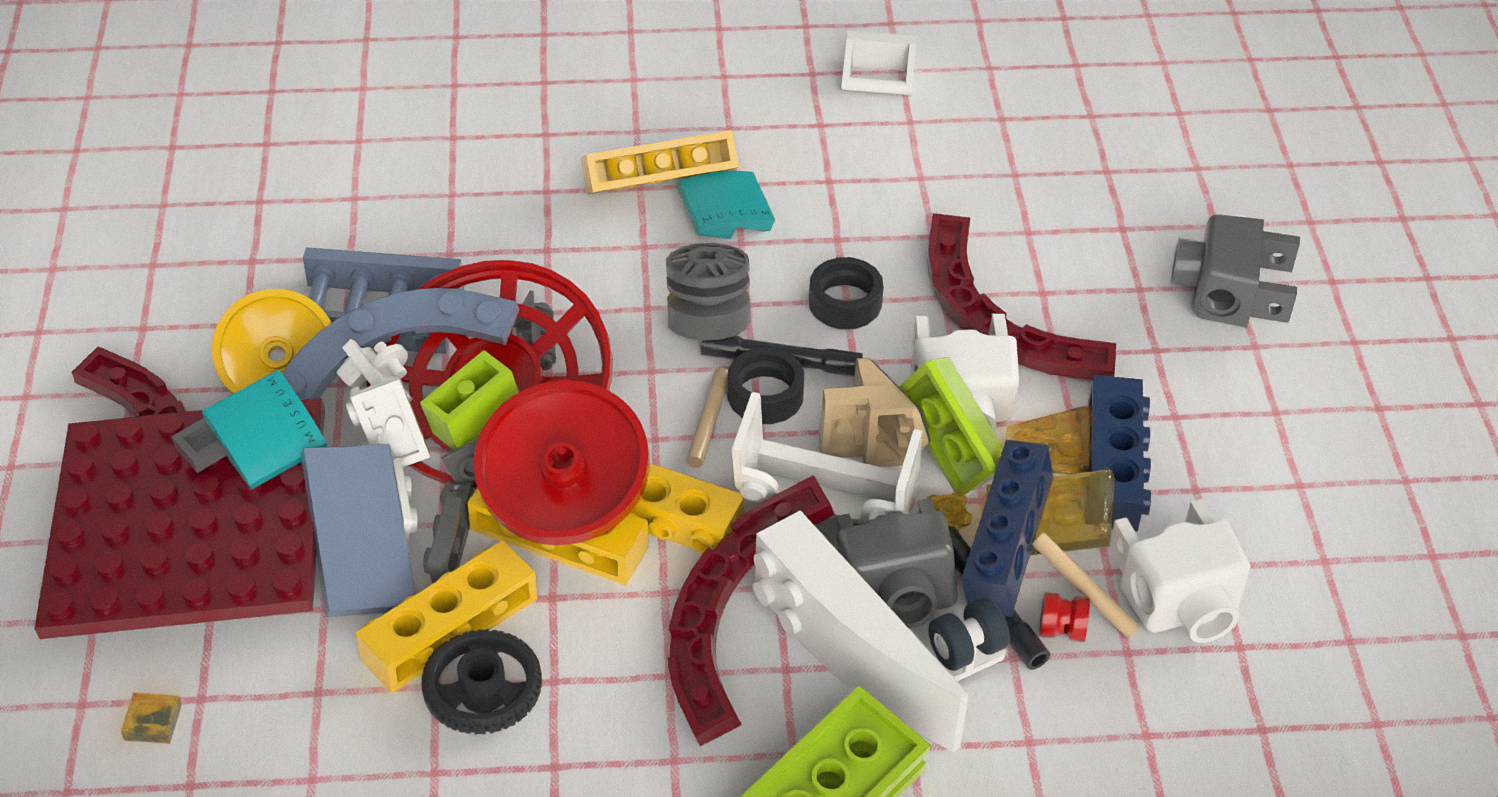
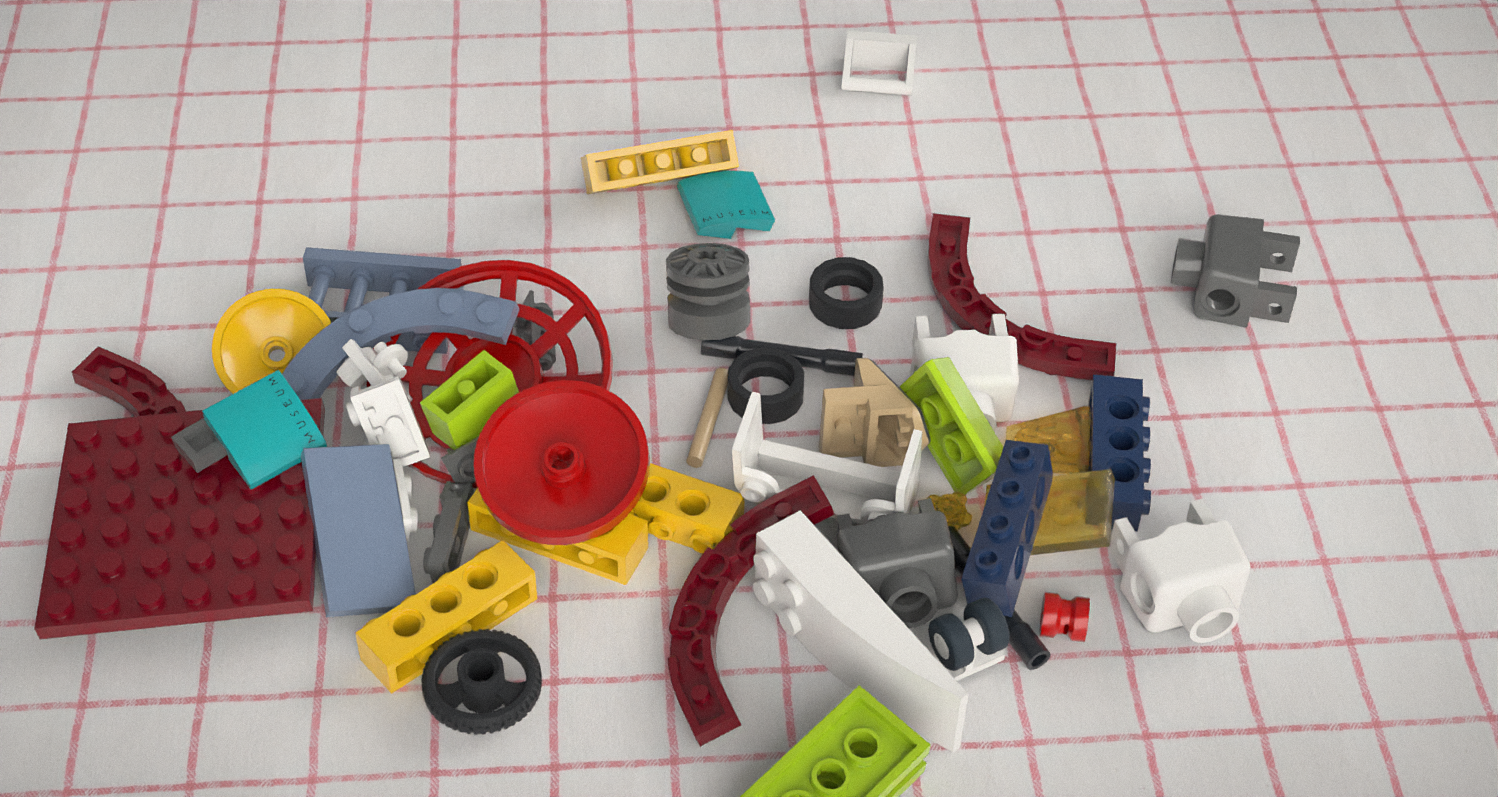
clear yellow tile [121,692,182,744] -> none
tan bar [1032,533,1141,639] -> none

